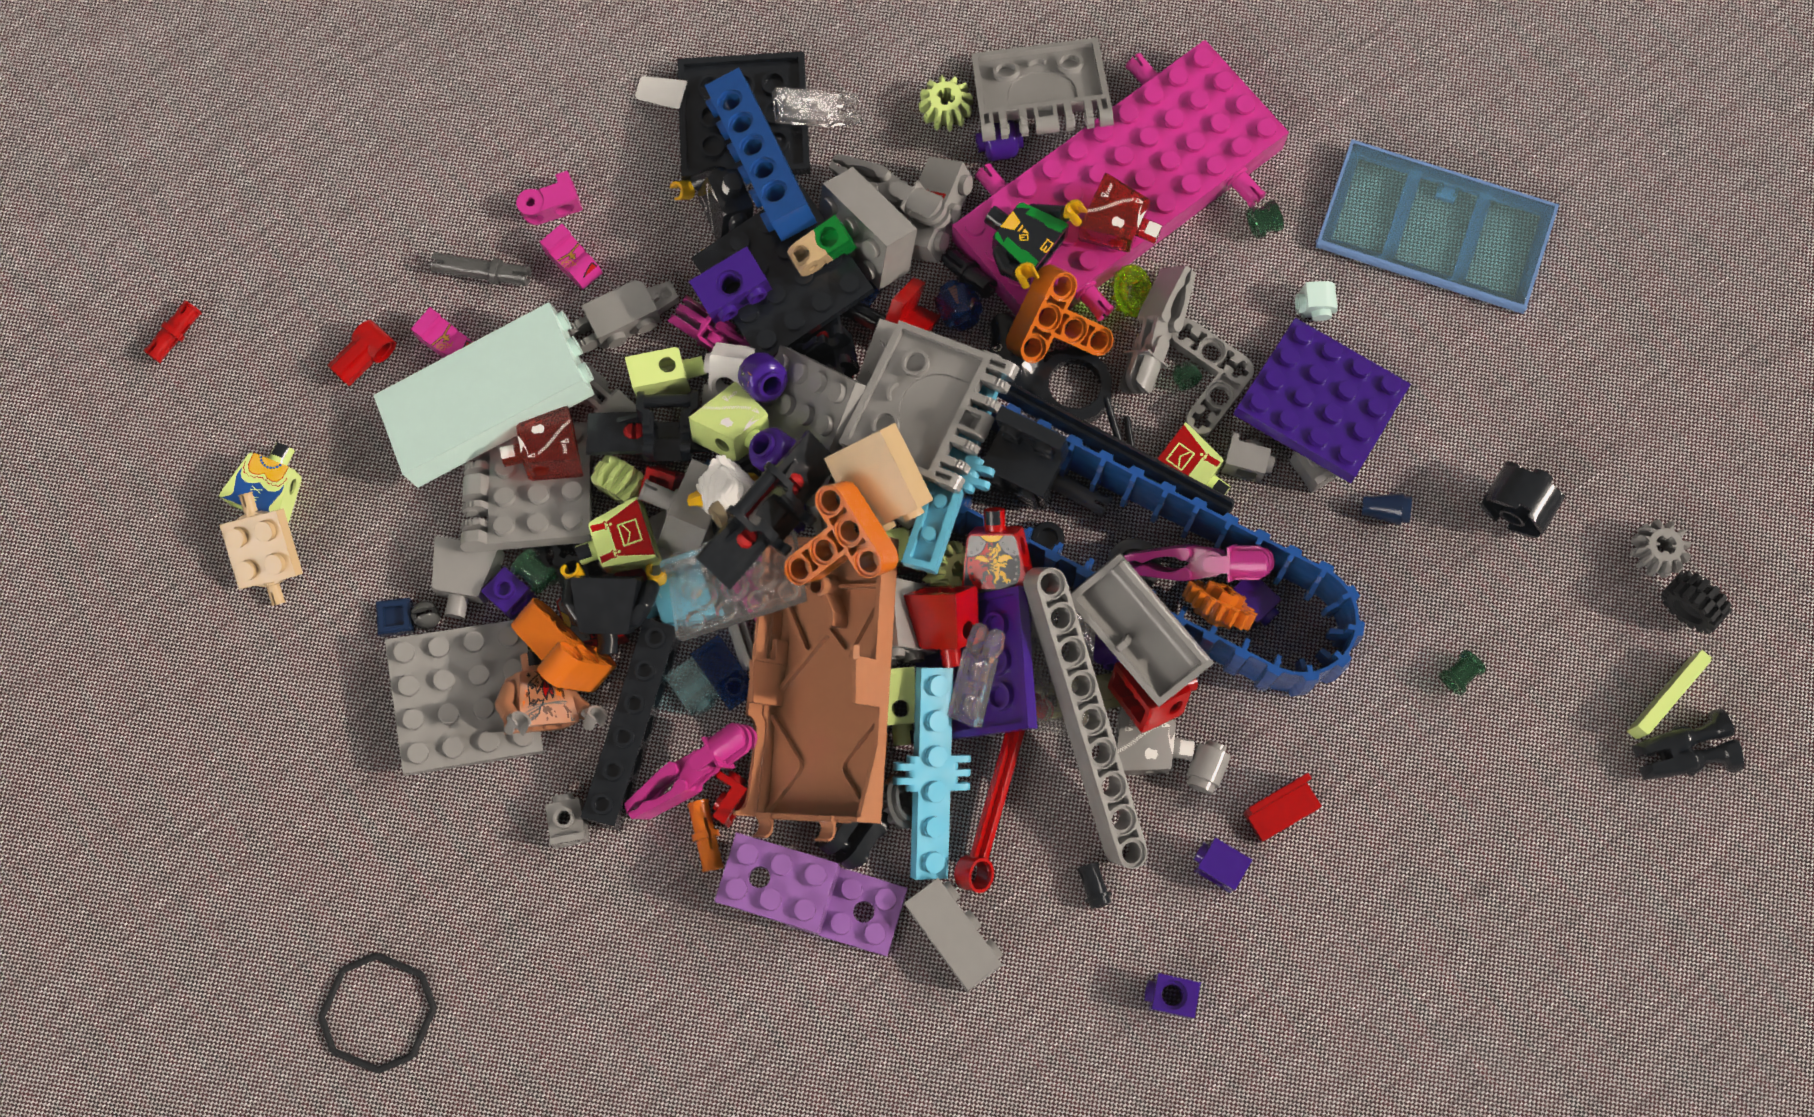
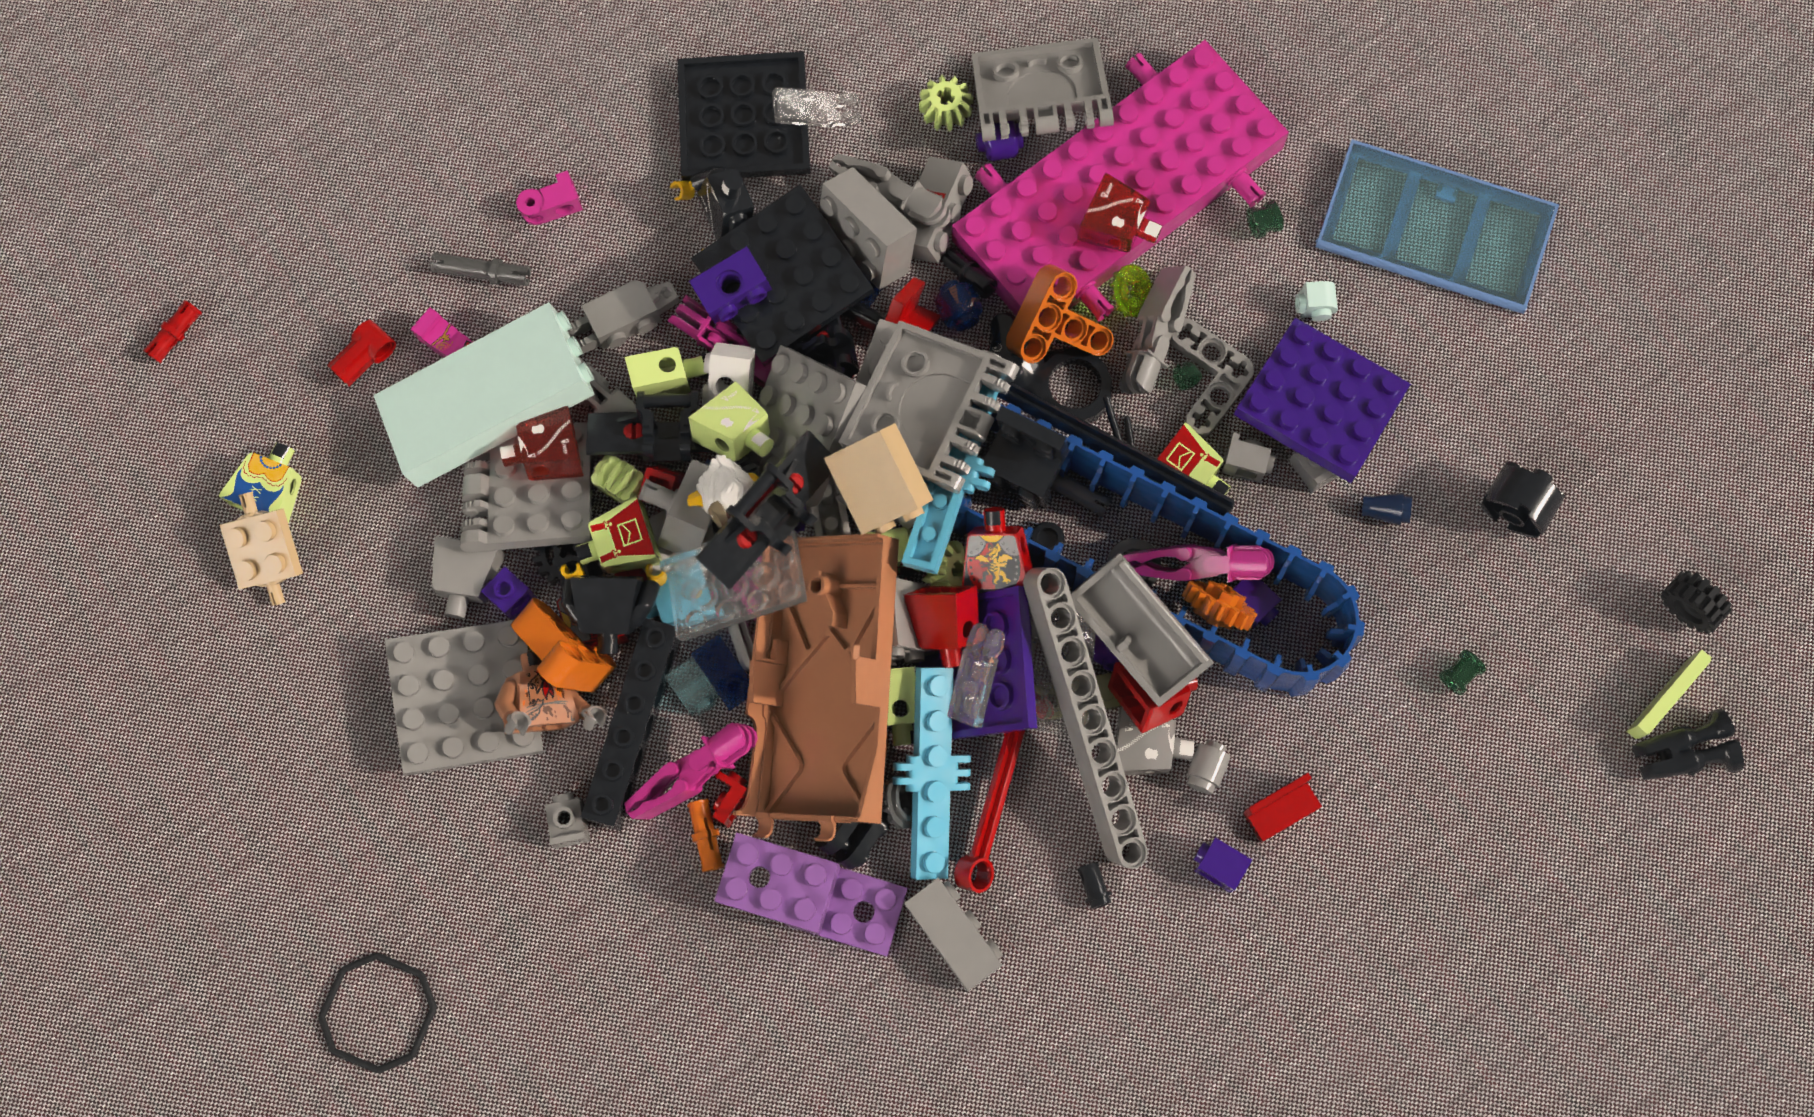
dark blue tile [376,598,414,637] -> none
dark grey hinge [411,601,441,630] -> none
clear green bush [511,548,557,594] -> none
dark pink leg [540,223,603,290] -> none
white sticker [635,76,687,109] -> none
blue brick [705,67,817,241] -> none
dark purple head [737,352,788,402] -> none
dark purple head [749,428,797,472] -> none
orange beam [784,481,898,585] -> none
leg [787,215,857,276] -> none
torso [984,199,1088,289] -> none
dark purple brick [1144,973,1201,1019] -> none
light grey gear [1630,519,1692,578] -> none

